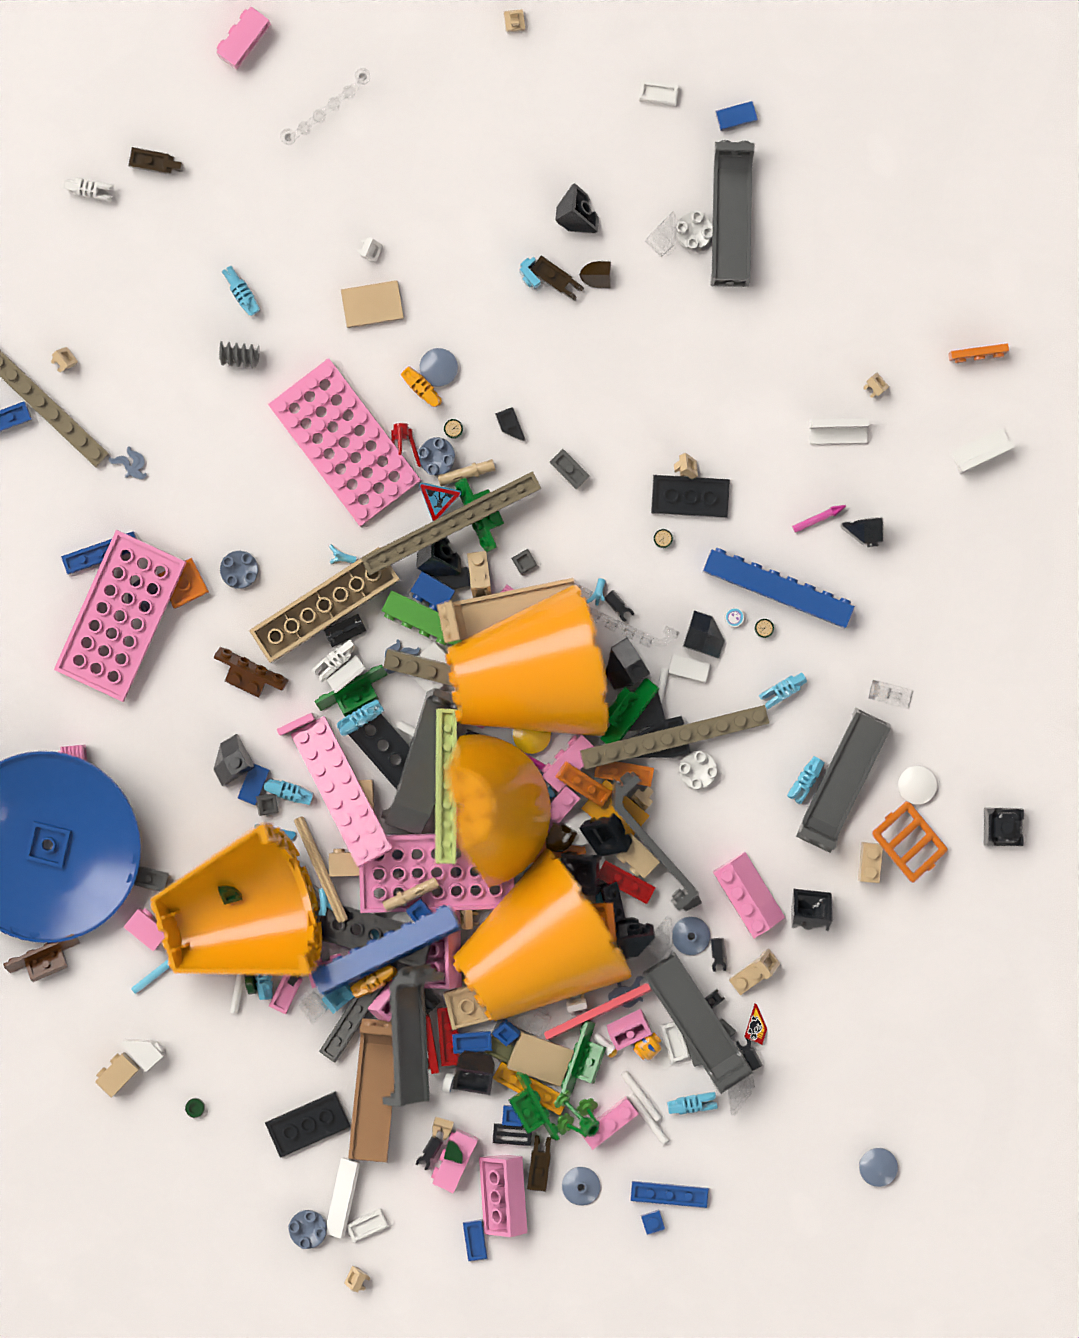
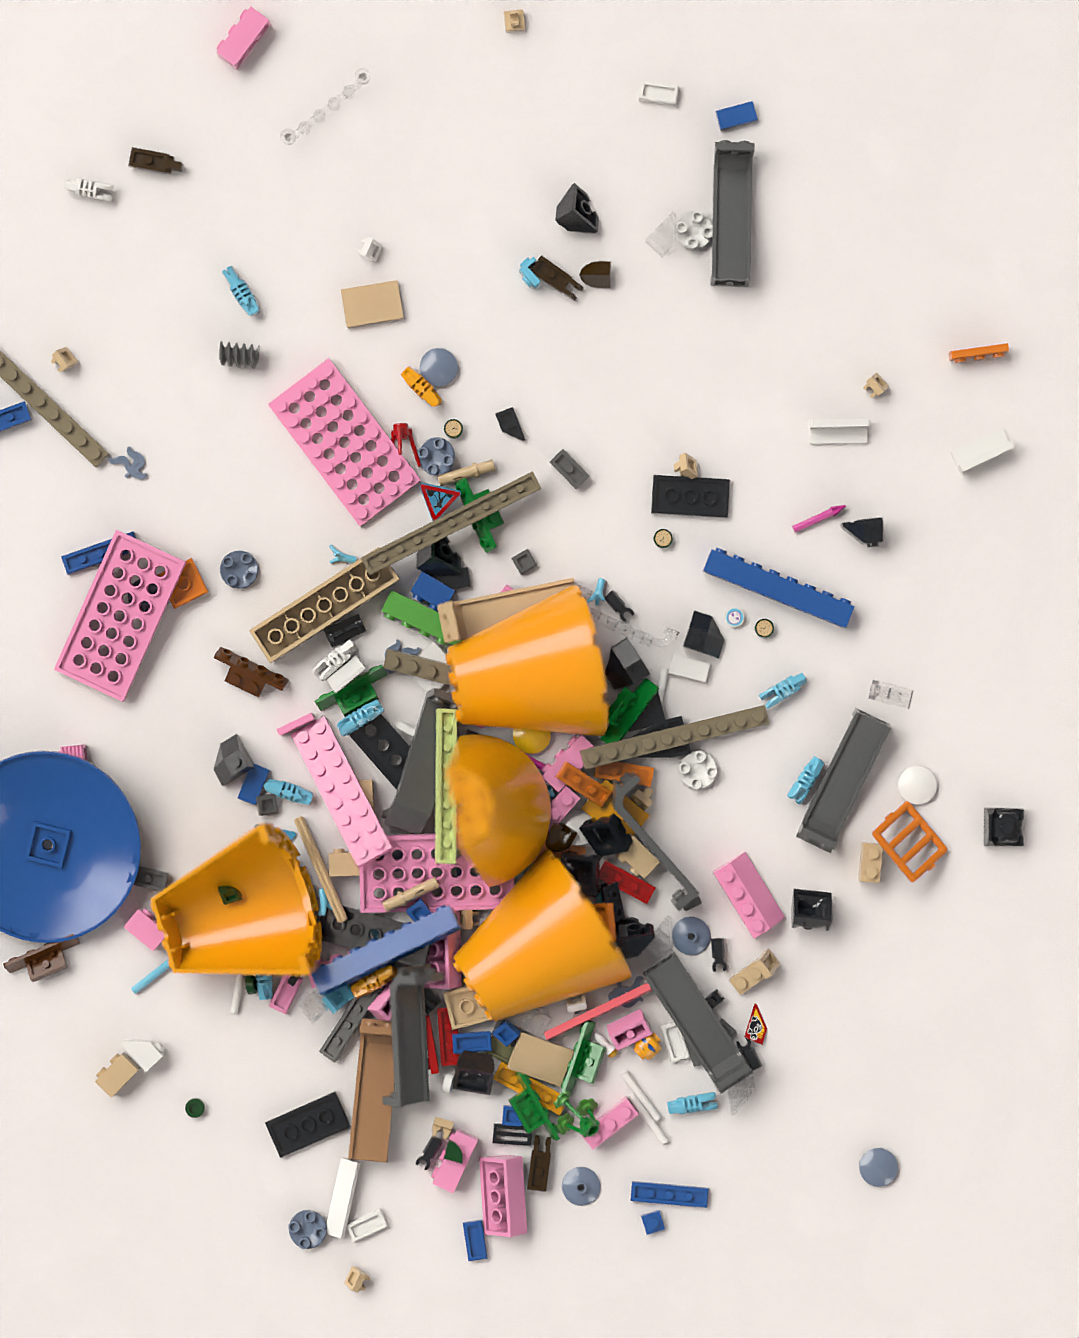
tan bracket [467,551,492,598] -> none

